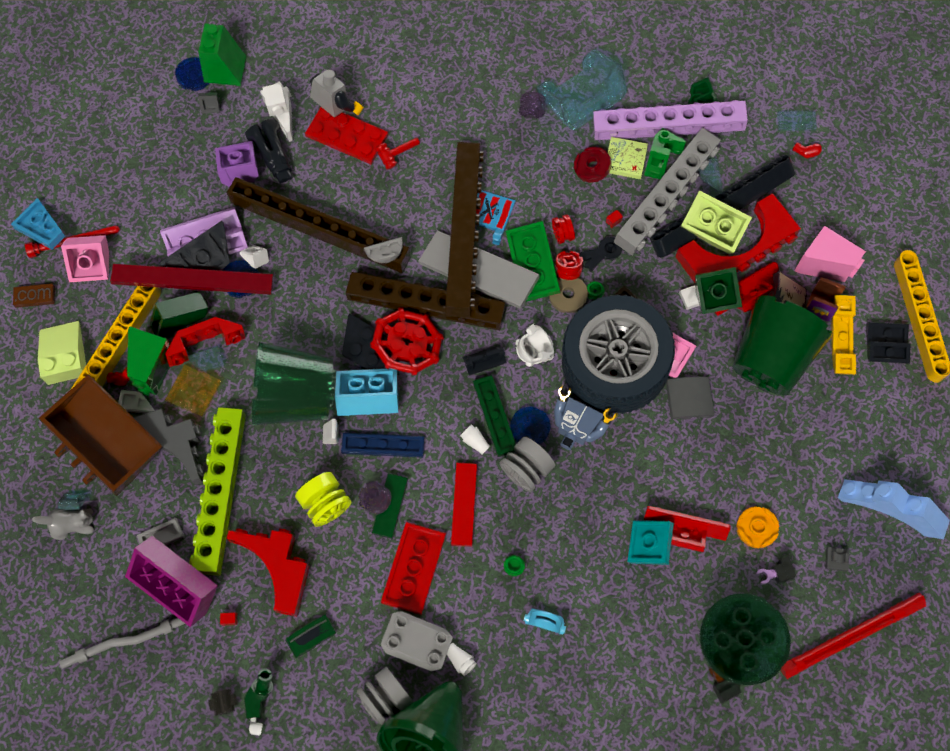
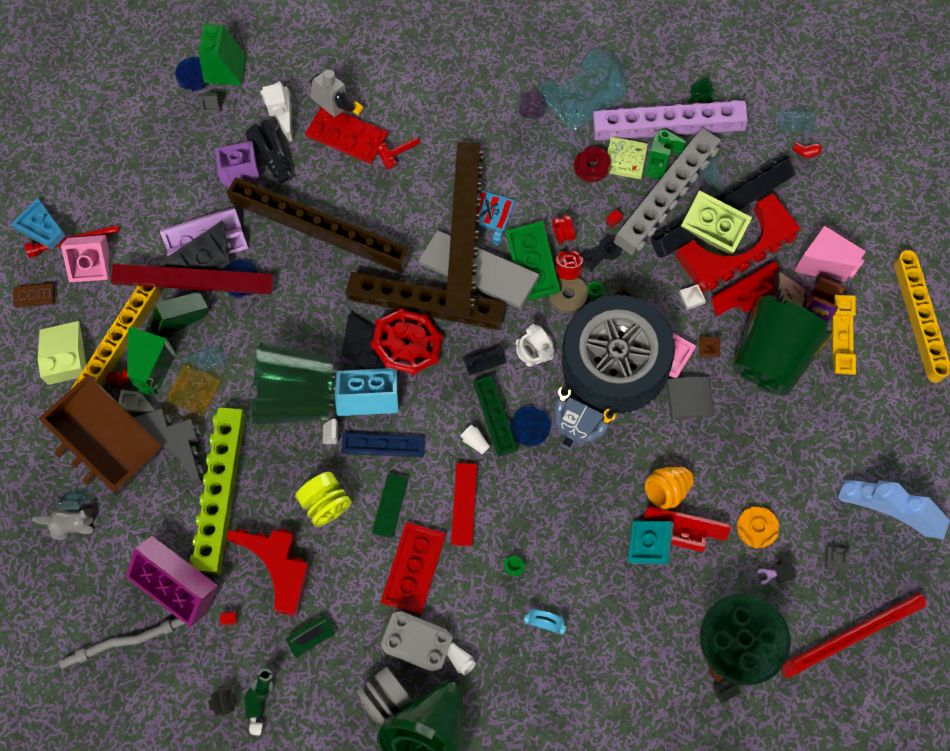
light grey tile [137,518,185,546] -> none
red slope [165,317,245,367] -> none
white slope [240,245,269,268] -> none
clear purple wheel [358,482,391,514] -> none
light grey tile [364,237,403,263] -> none
light grey wheel [499,437,555,492] -> none
dark green slope [695,267,742,314] -> none
black slope [866,322,911,364] -> none
none -> light orange piece [645,466,694,509]
none -> reddish brown tile [699,337,720,358]

